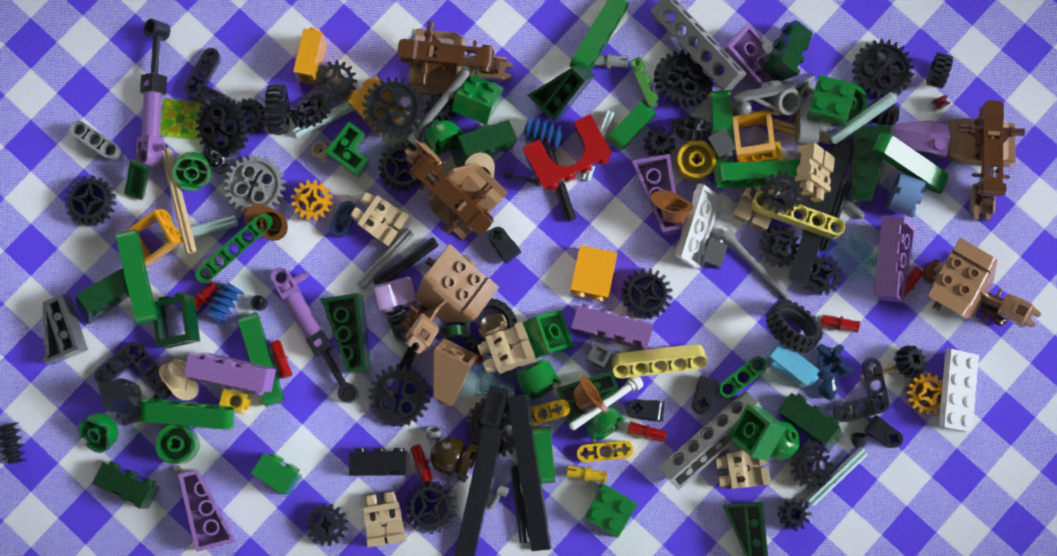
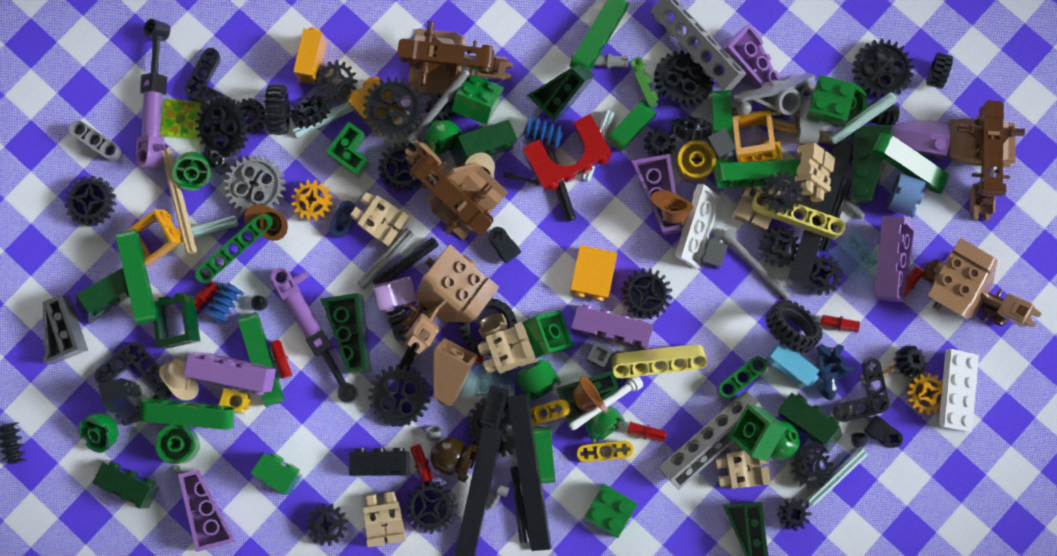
dark green tile [124,159,150,200] -> none
tan plate [310,140,330,162] -> none
dark green beam [440,325,463,339] -> none
yellow pin [567,465,607,484] -> none
black piece [626,399,665,422] -> none
black piece [692,375,719,414] -> none
dark green wedge [762,20,813,80] -> none
dark red bush [931,95,951,111] -> none

